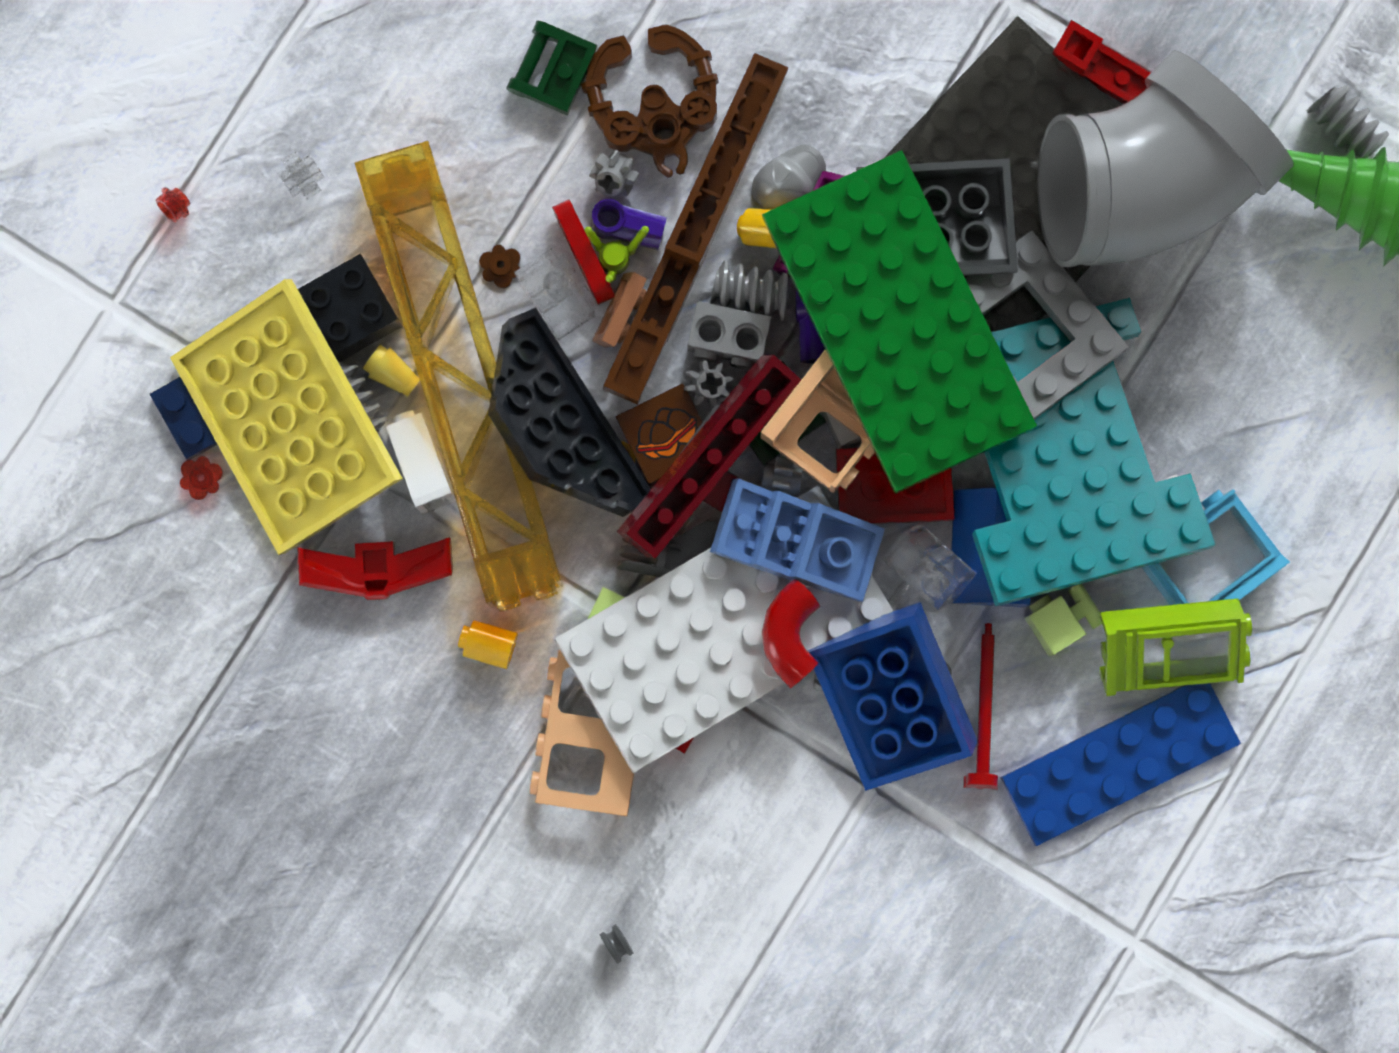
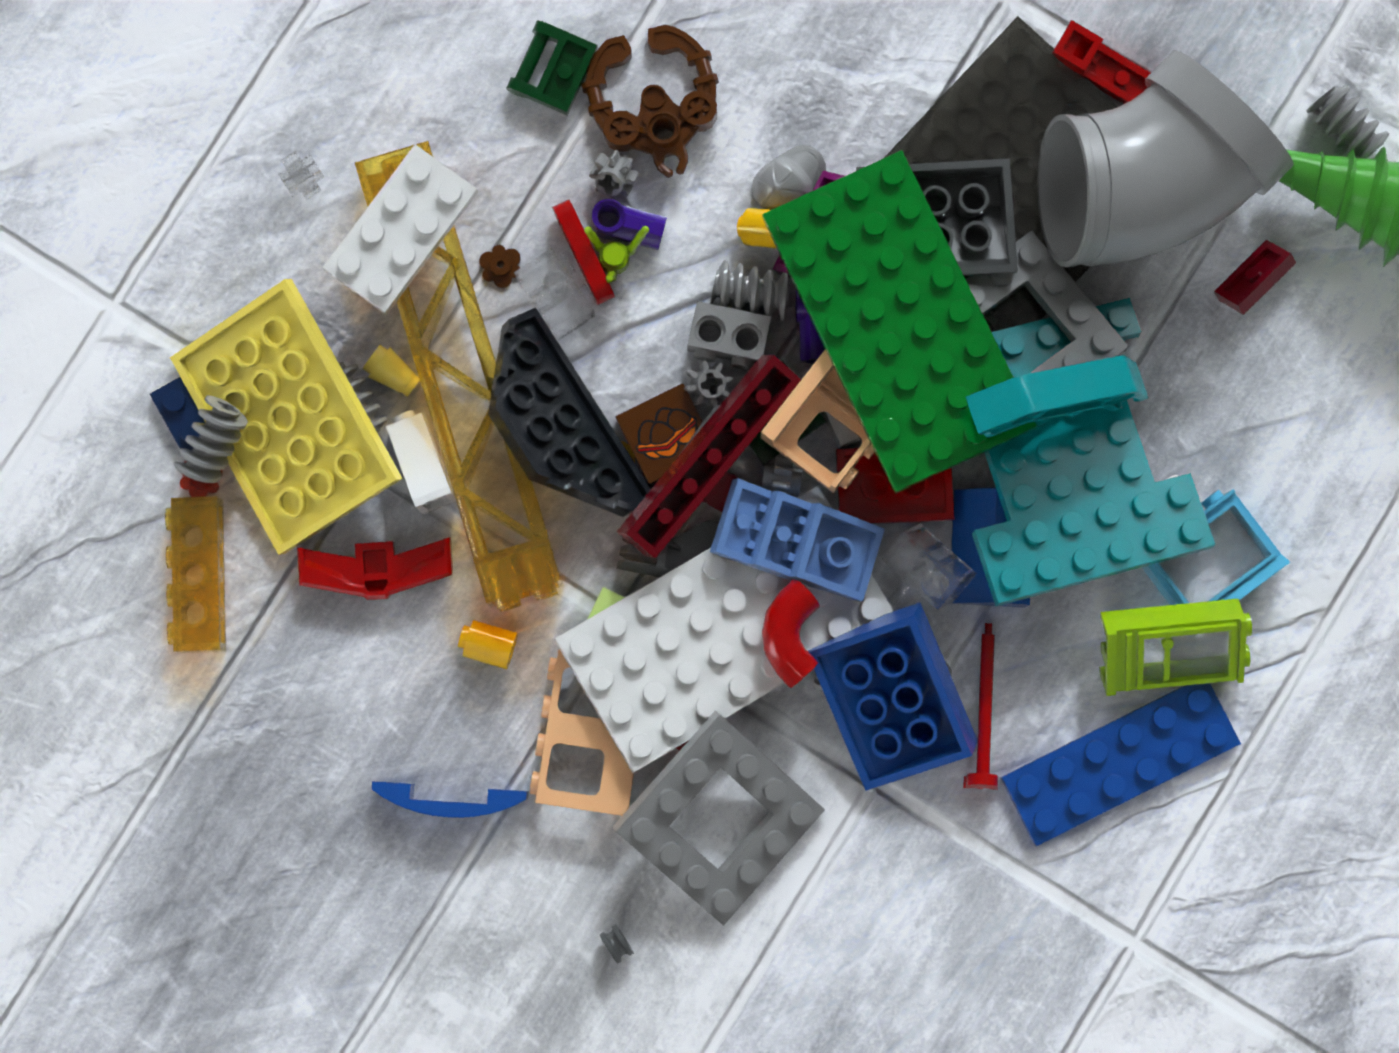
clear red plate [155,187,190,222] -> none
black brick [298,253,403,363] -> none
nougat plate [592,272,647,348] -> none
reddish brown slope [603,53,789,405] -> none
yellowish green brick [1024,584,1102,656] -> none
none -> clear yellow brick [165,496,226,653]
none -> light grey piece [174,395,248,483]
none -> white plate [323,144,478,315]
none -> blue slope [372,781,529,818]
none -> light grey plate [612,710,825,926]
none -> teal piece [966,355,1149,438]
none -> dark red plate [1214,240,1296,315]

